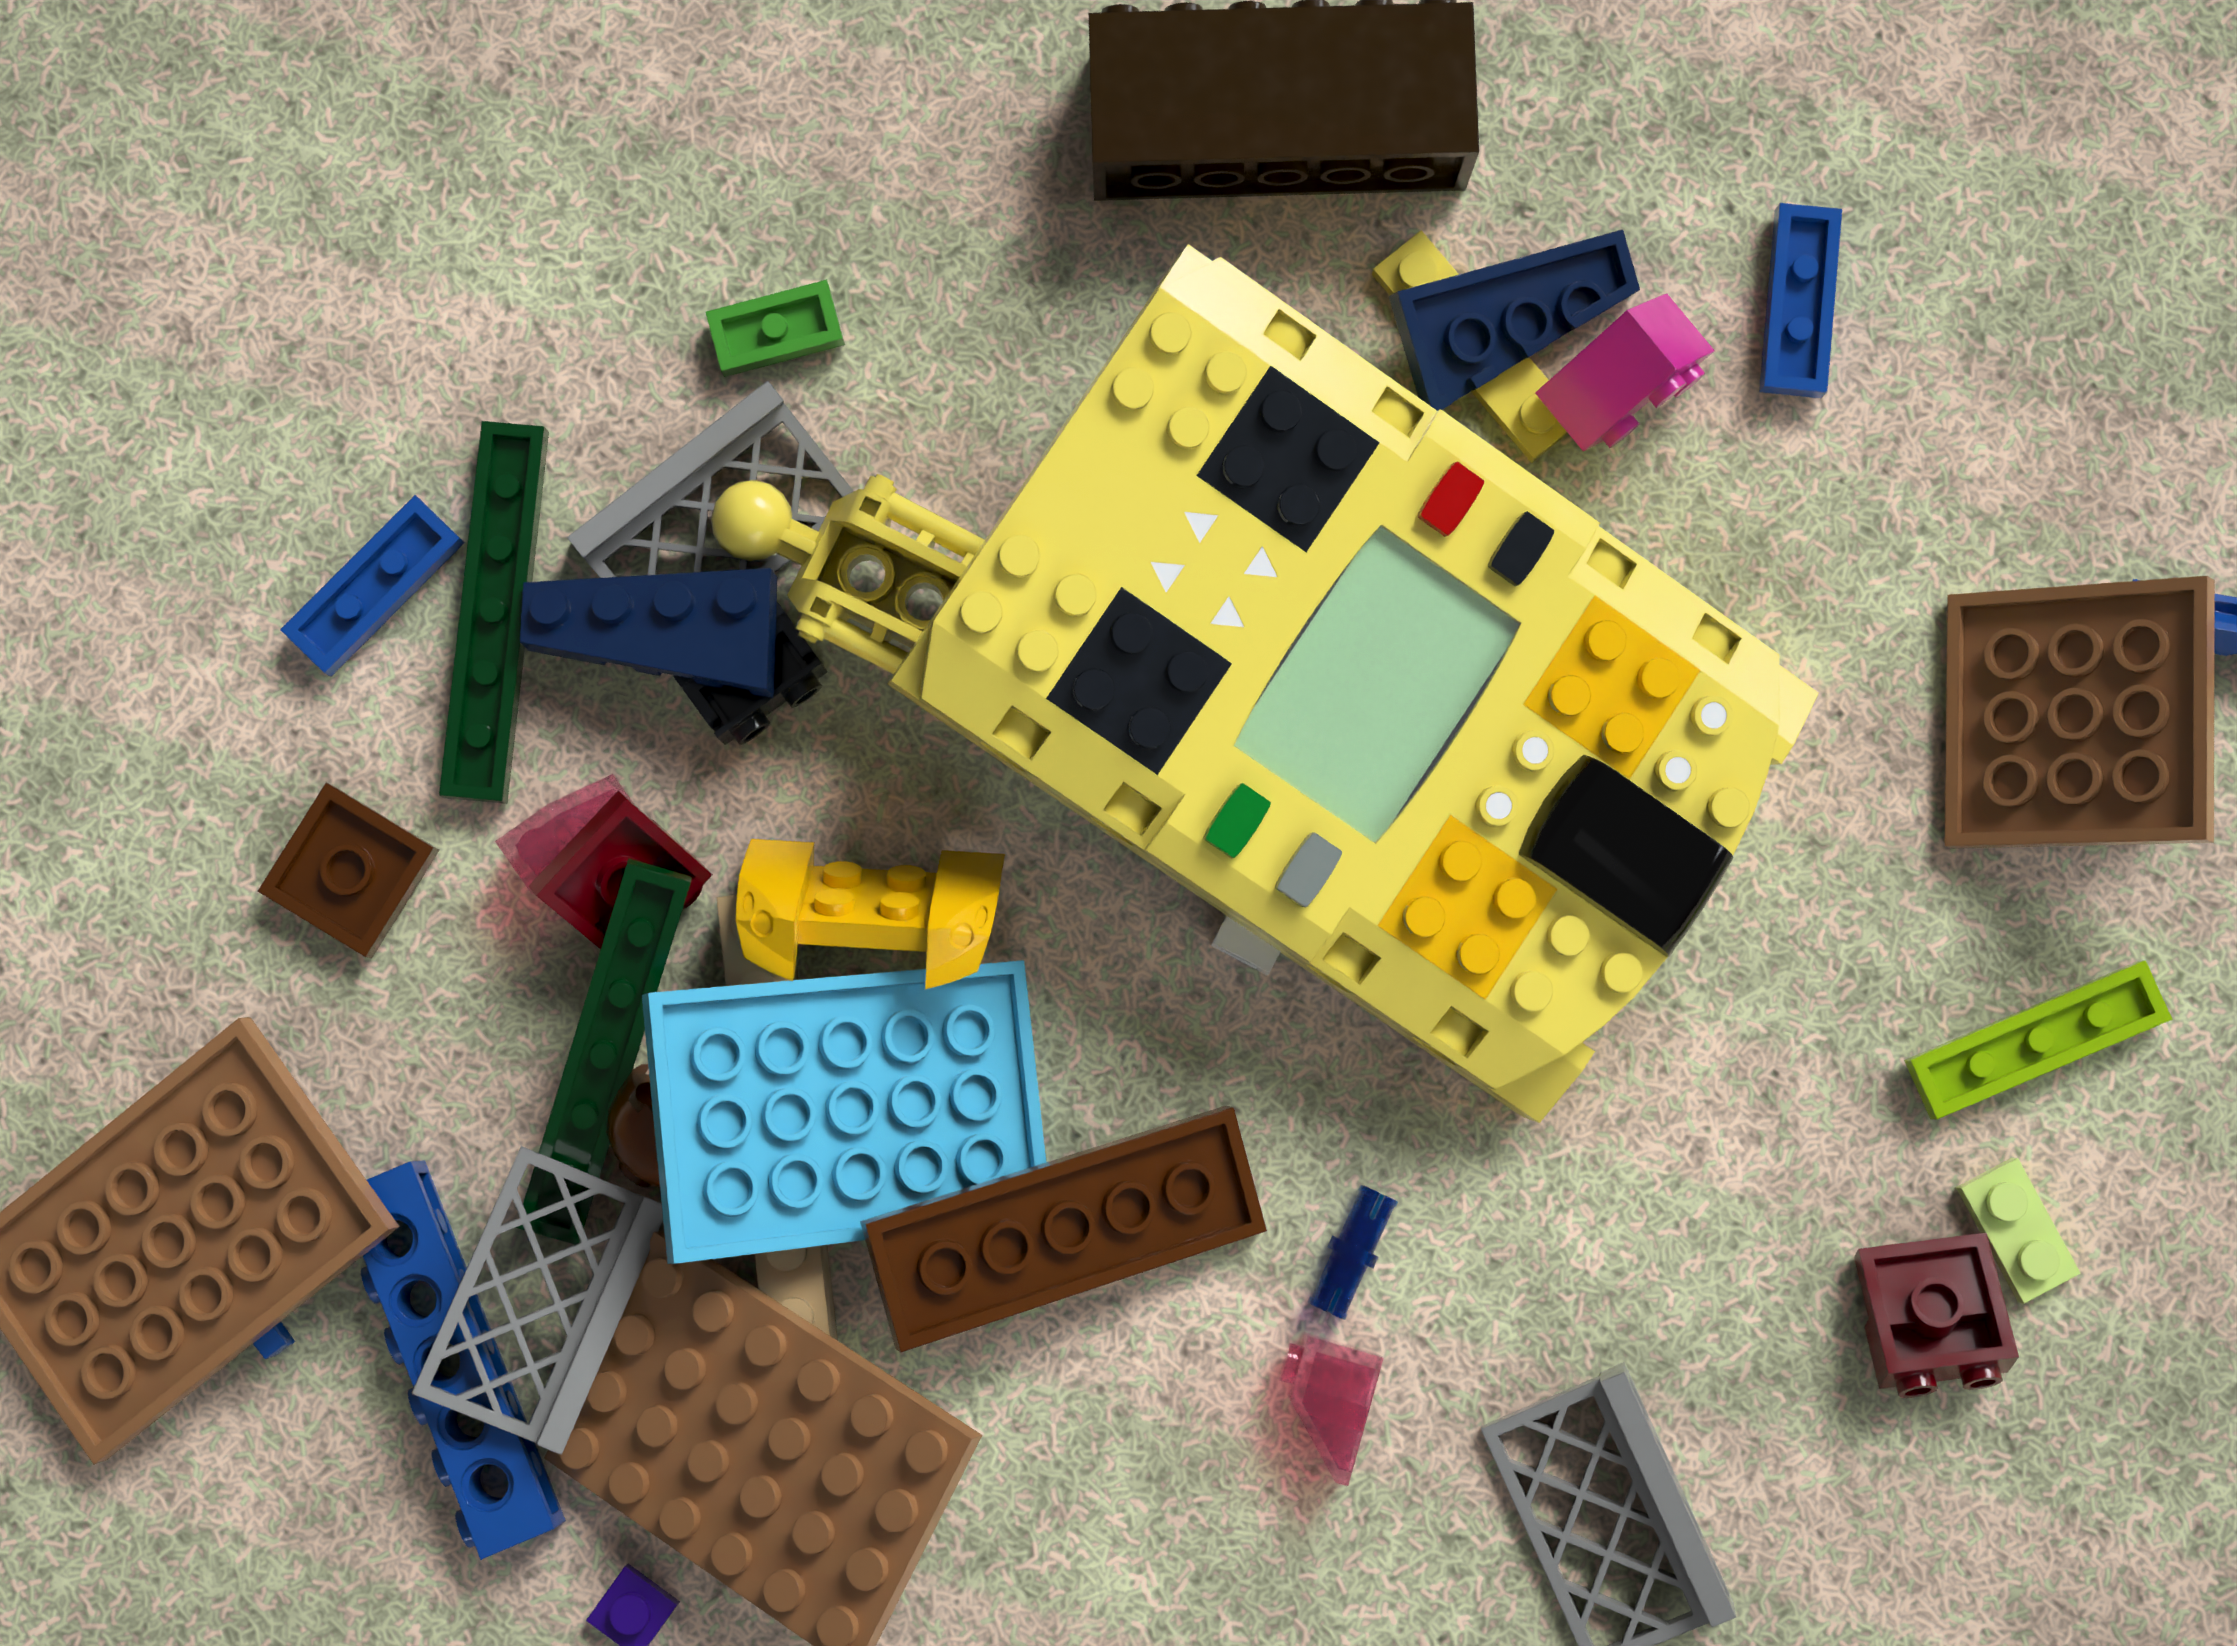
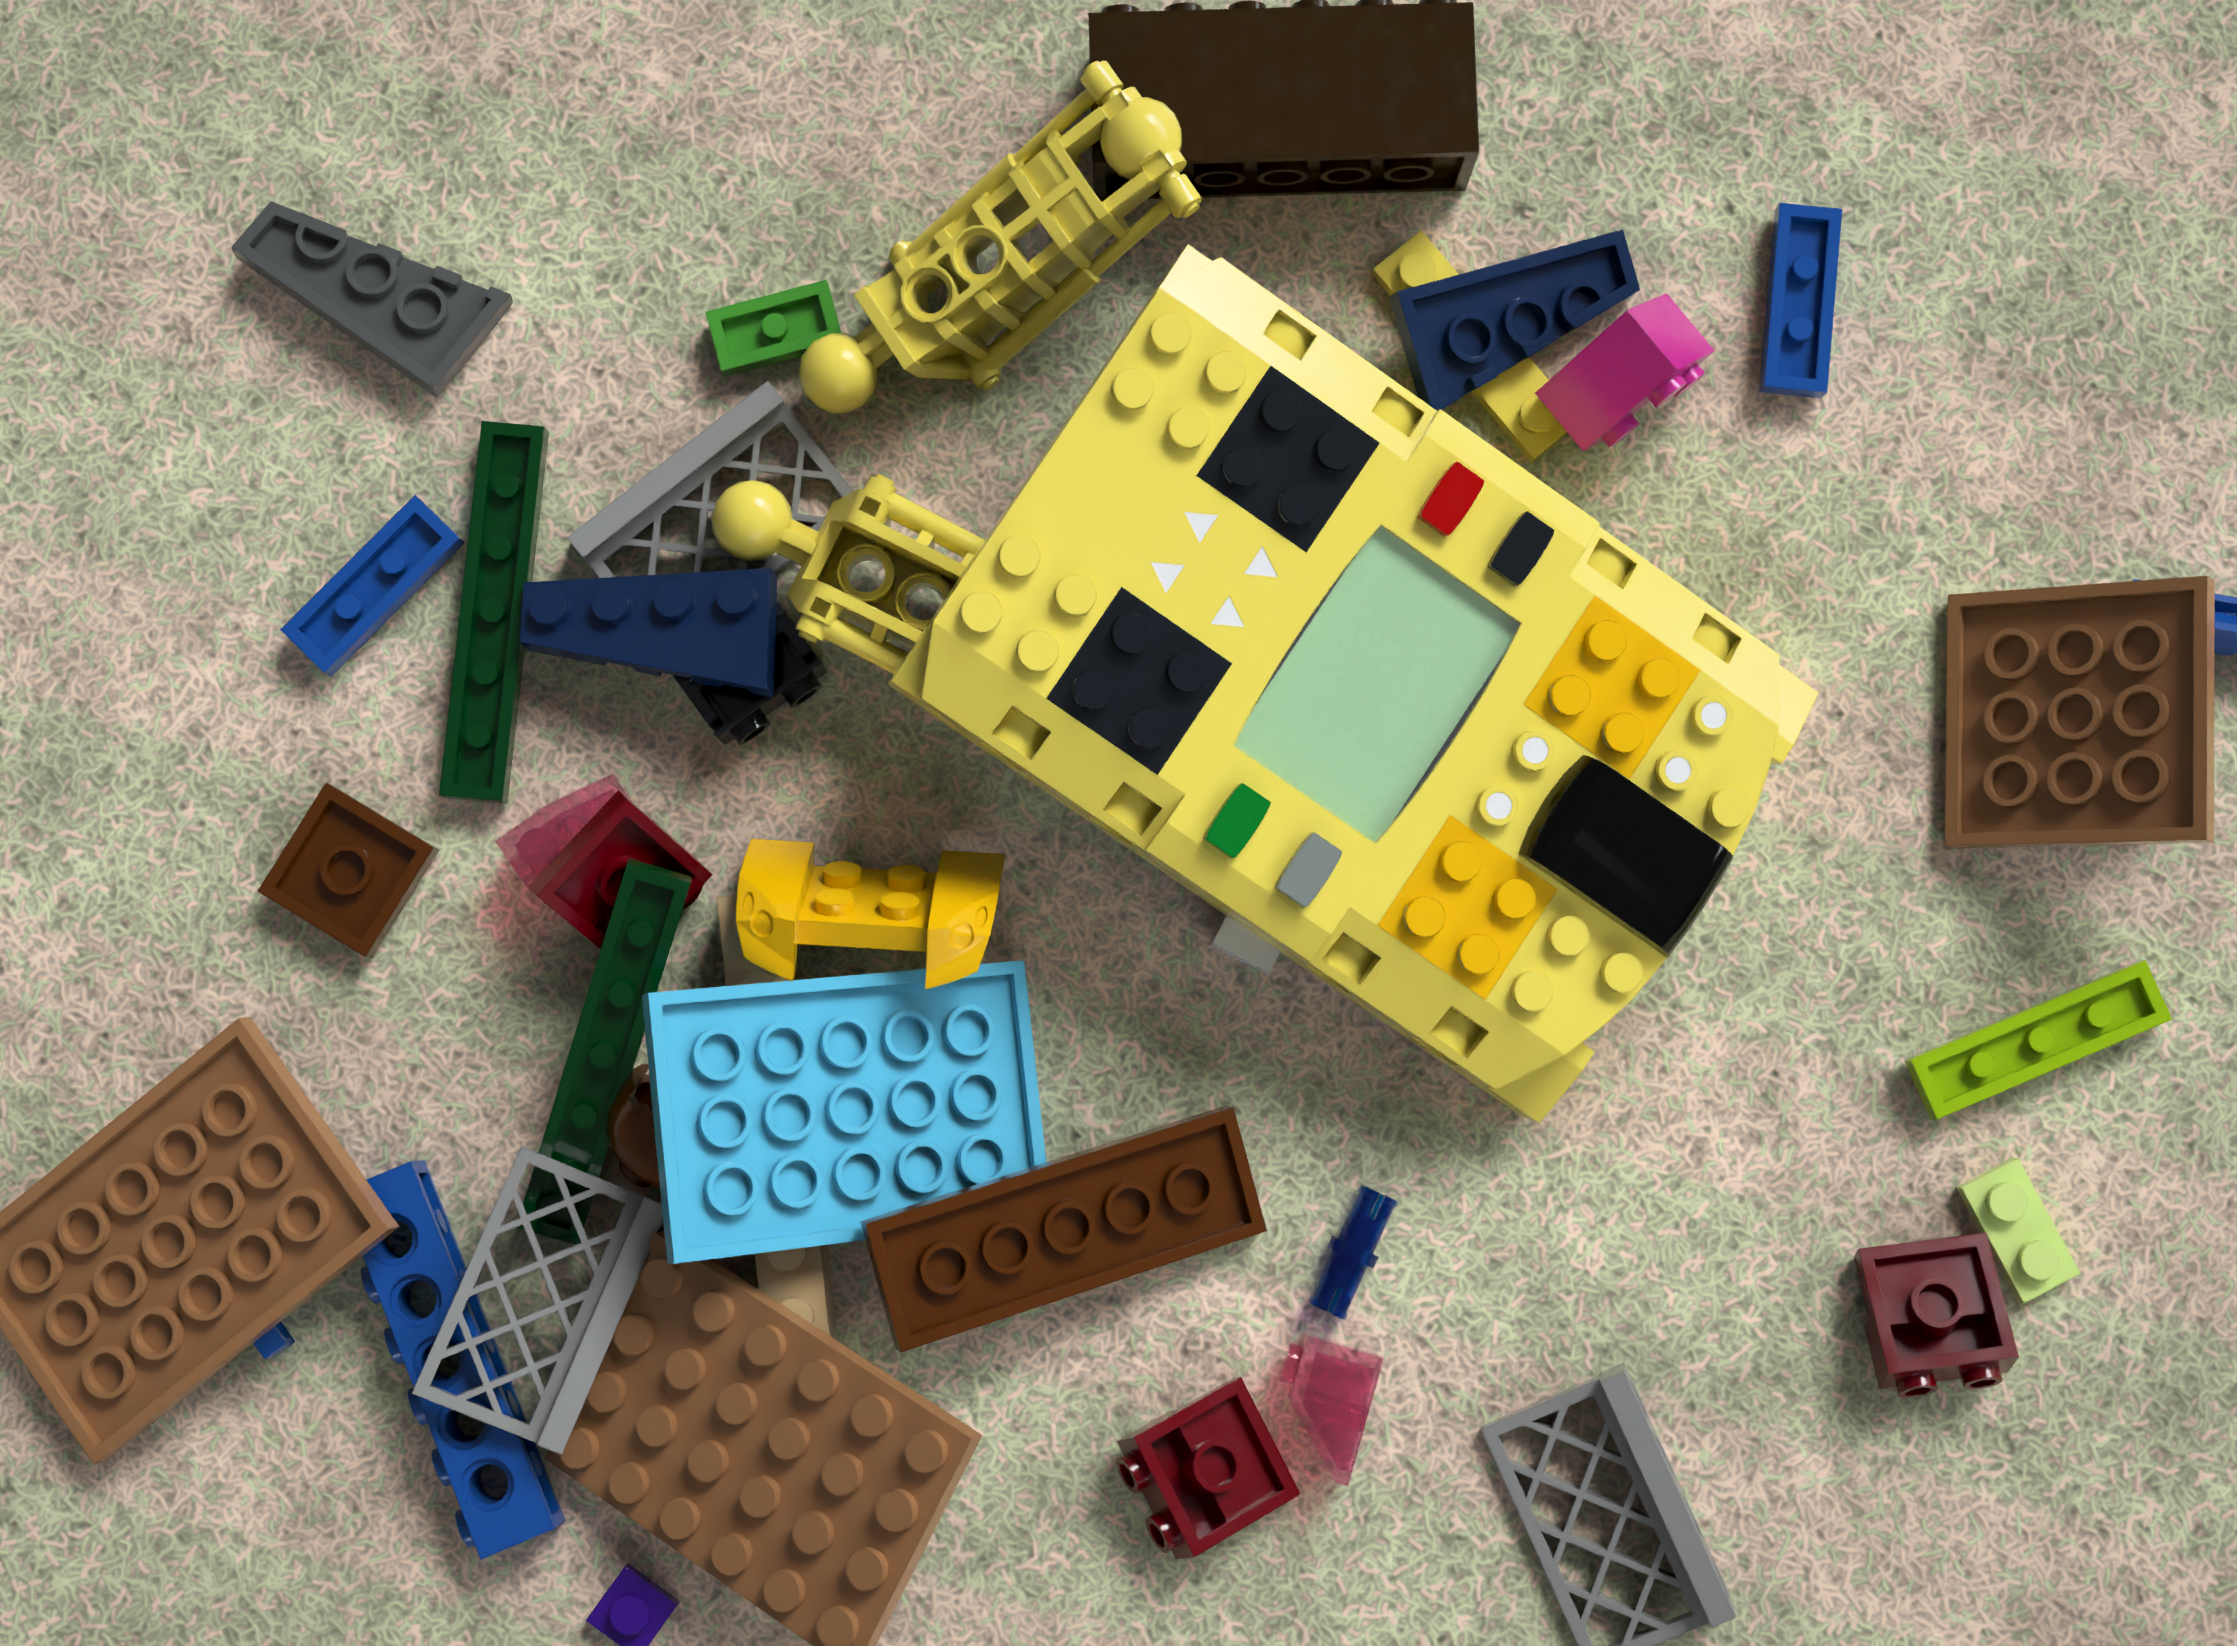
none -> dark grey wing [231,201,513,398]
none -> light yellow piece [799,61,1202,414]
none -> dark red plate [1116,1377,1301,1559]

